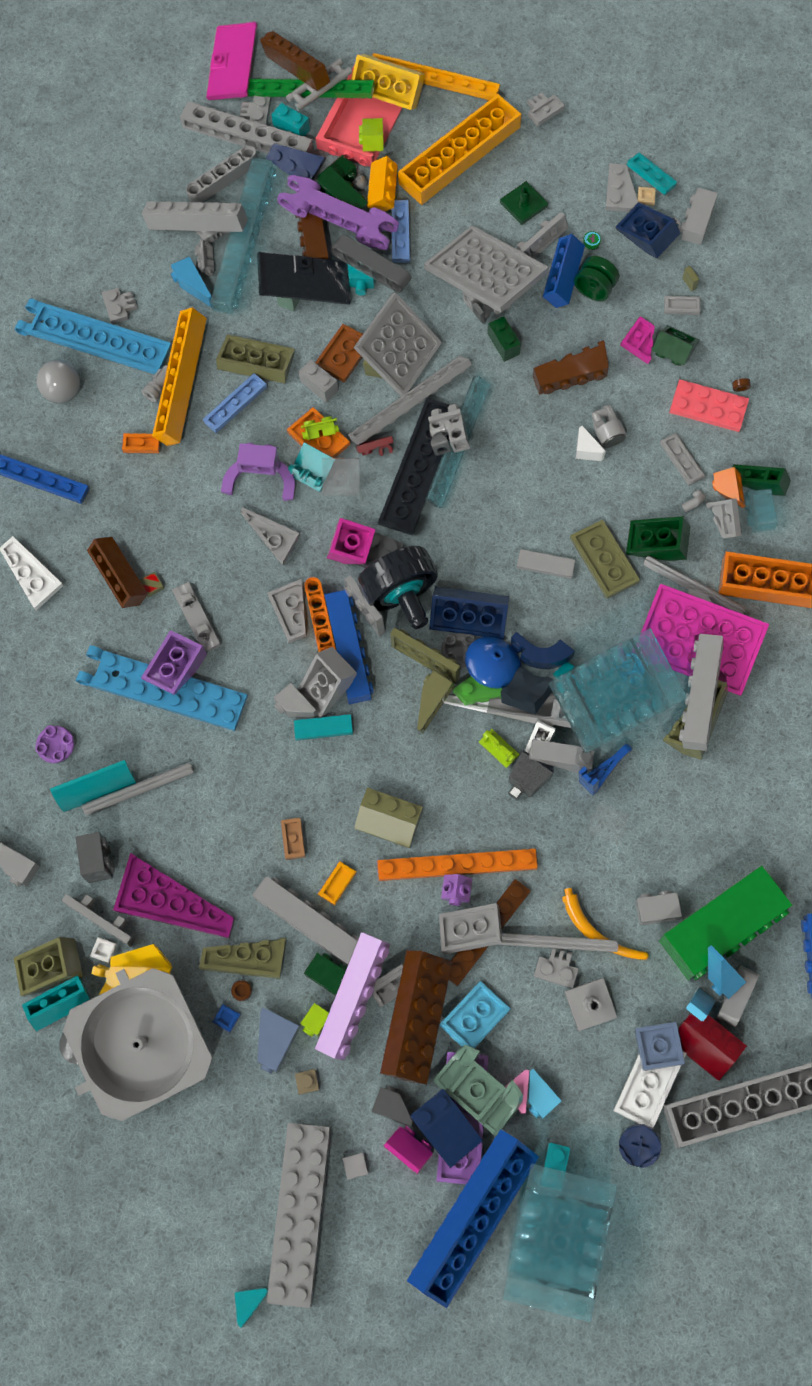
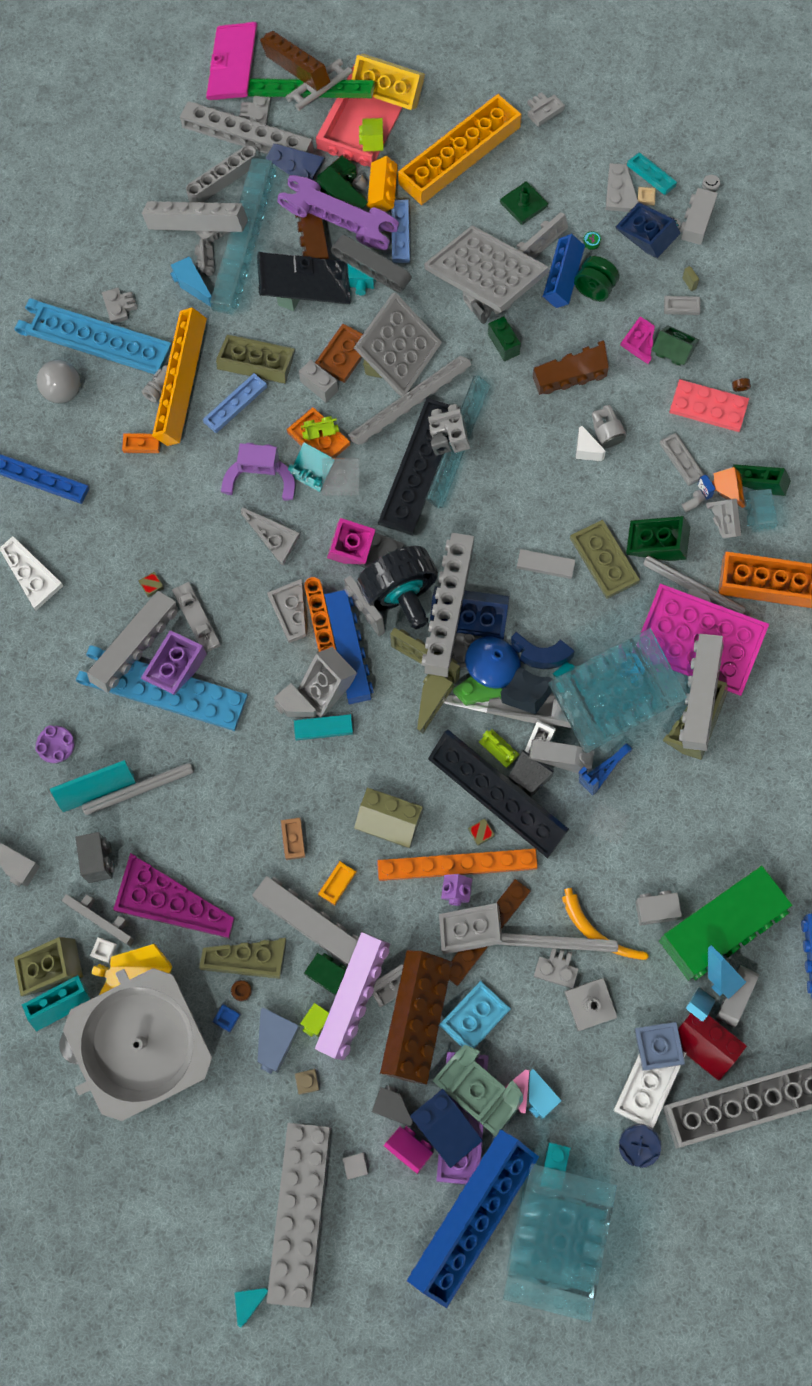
reddish brown brick [87,537,148,608] -> none
teal brick [271,103,310,136] -> none
dark red plate [355,436,393,456] -> none
light orange plate [372,53,500,100] -> none
none -> light grey brick [87,591,177,693]
none -> light grey brick [422,533,474,677]
none -> black plate [428,730,569,859]
none -> olive tile [468,819,495,846]
none -> blue tile [698,475,716,499]
none -> light grey tile [702,175,720,192]

